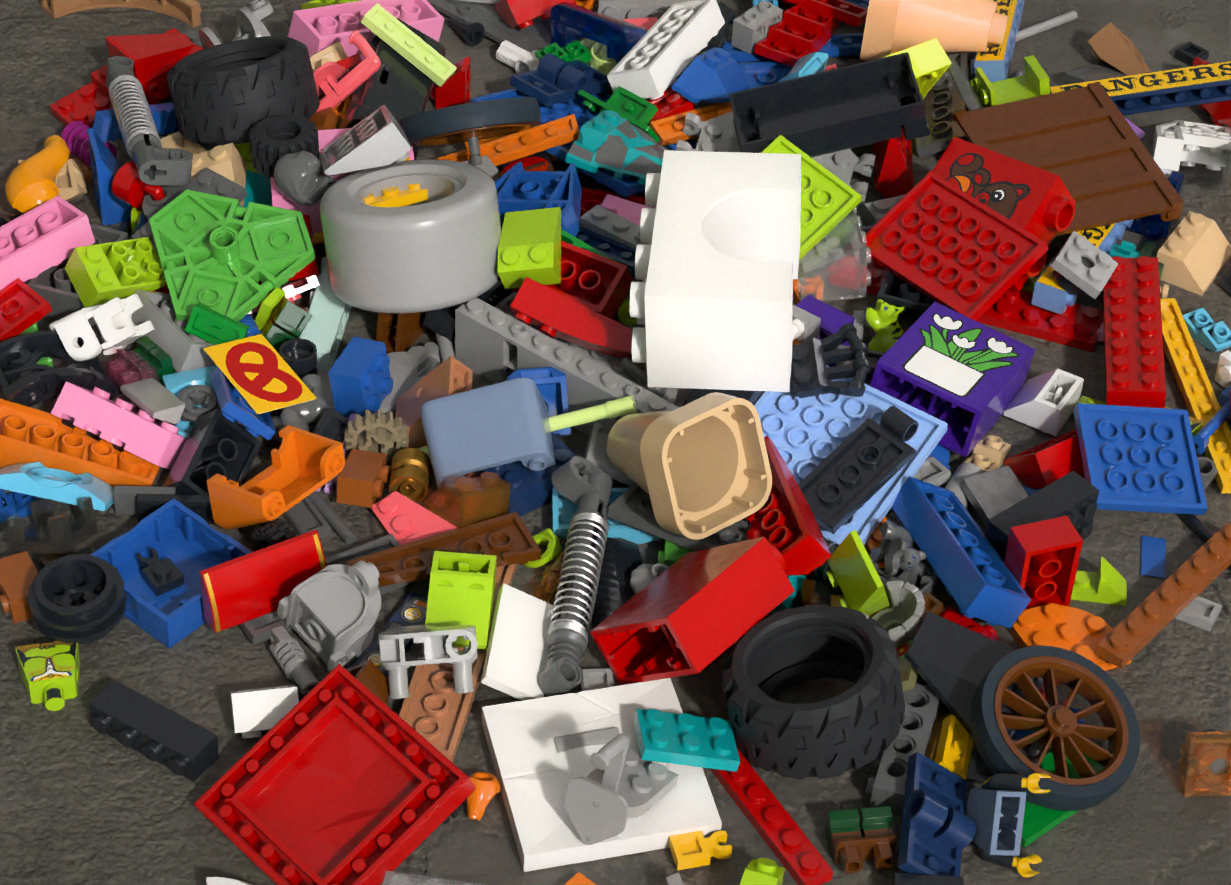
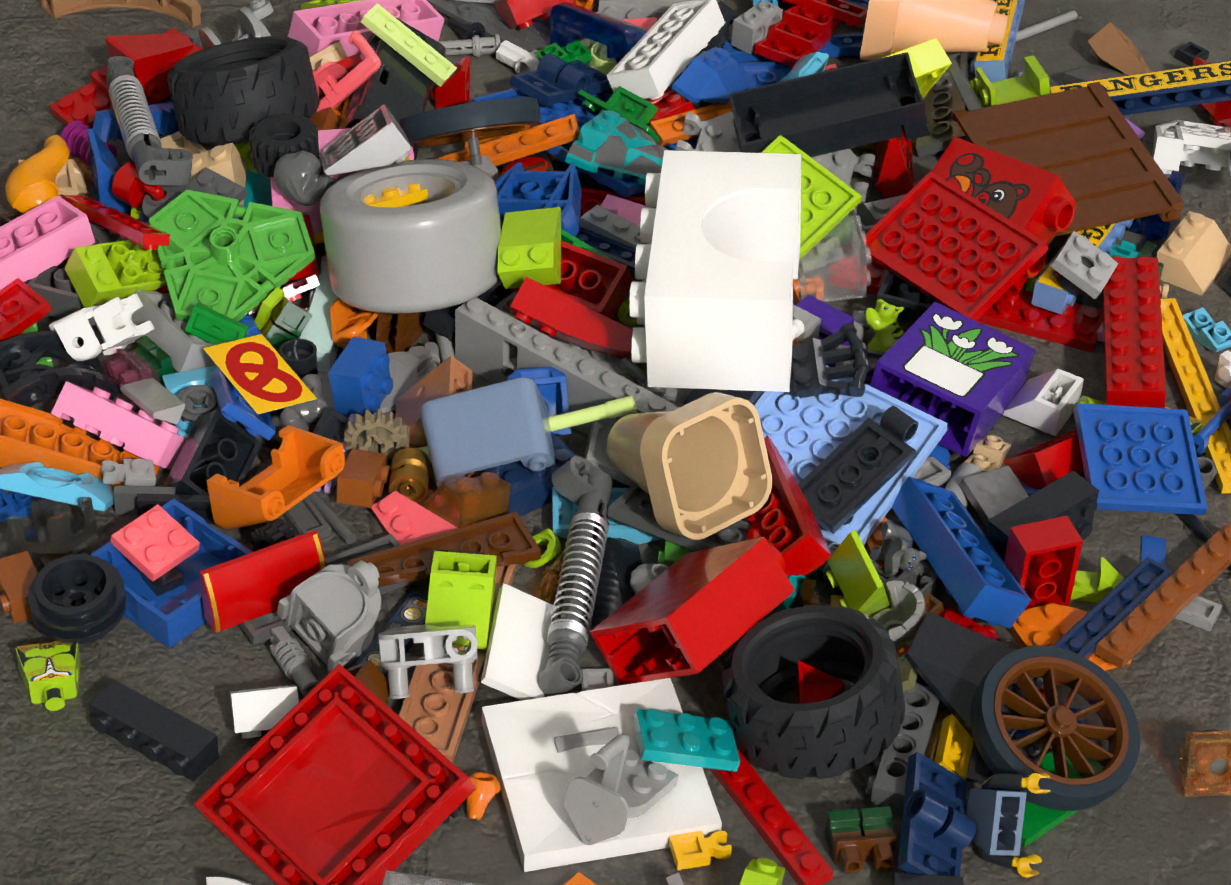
none -> red plate [61,194,170,250]
none -> light grey plate [101,459,156,487]
none -> coral plate [111,505,200,582]
none -> orange piece [330,298,378,349]
none -> light grey pin [437,34,500,57]
none -> red slope [793,660,845,704]
none -> dark blue tile [1053,557,1173,659]

